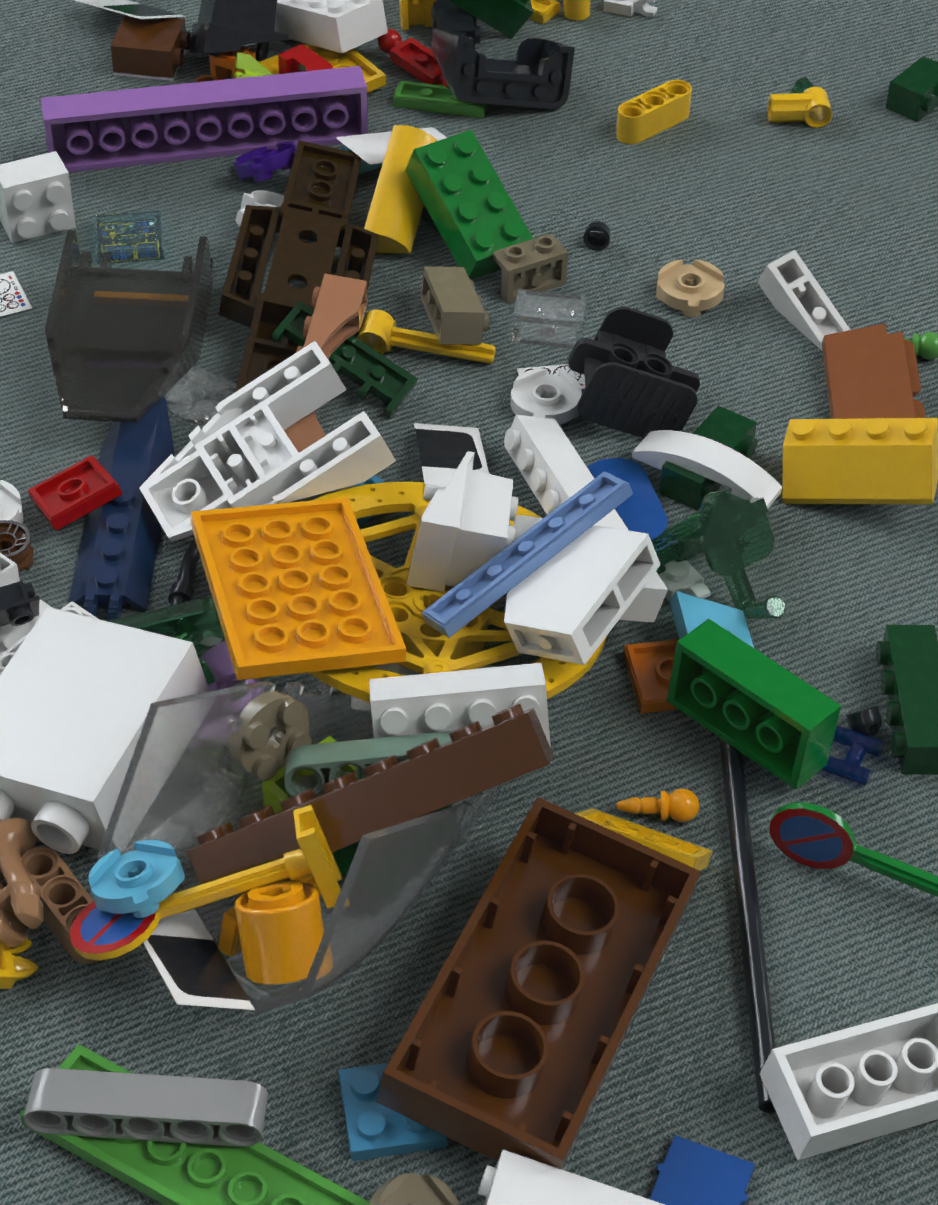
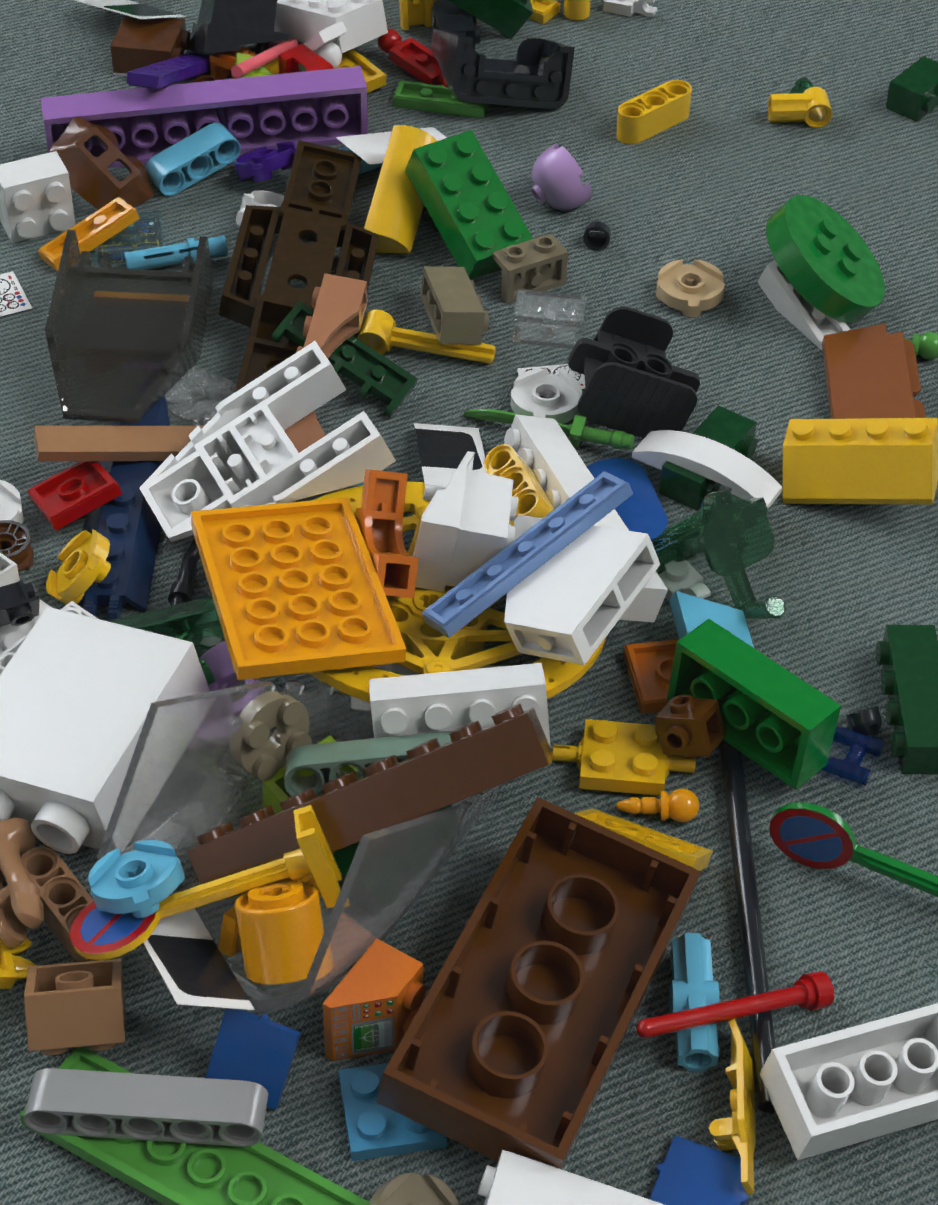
none -> medium nougat brick [24,958,126,1055]
none -> medium nougat tile [33,426,204,462]
none -> light orange tile [38,197,140,272]
none -> yellow plate [46,529,111,605]
none -> reddish brown piece [50,116,154,210]
none -> medium azure pin [124,235,228,274]
none -> dark purple tile [126,53,216,89]
none -> medium azure beam [145,123,241,196]
none -> blue piece [205,1008,301,1110]
none -> coral piece [231,38,299,78]
none -> white tile [304,21,348,69]
none -> orange slope [322,938,426,1061]
none -> orange arch [356,469,418,598]
none -> bright green sword [464,409,634,450]
none -> yellow beam [484,444,555,518]
none -> lavender cylinder [531,143,593,211]
none -> yellow plate [552,719,696,796]
none -> red piece [636,971,834,1038]
none -> reddish brown brick [655,695,726,759]
none -> medium azure piece [669,933,719,1072]
none -> yellow piece [709,1018,756,1195]
none -> green brick [766,195,885,323]

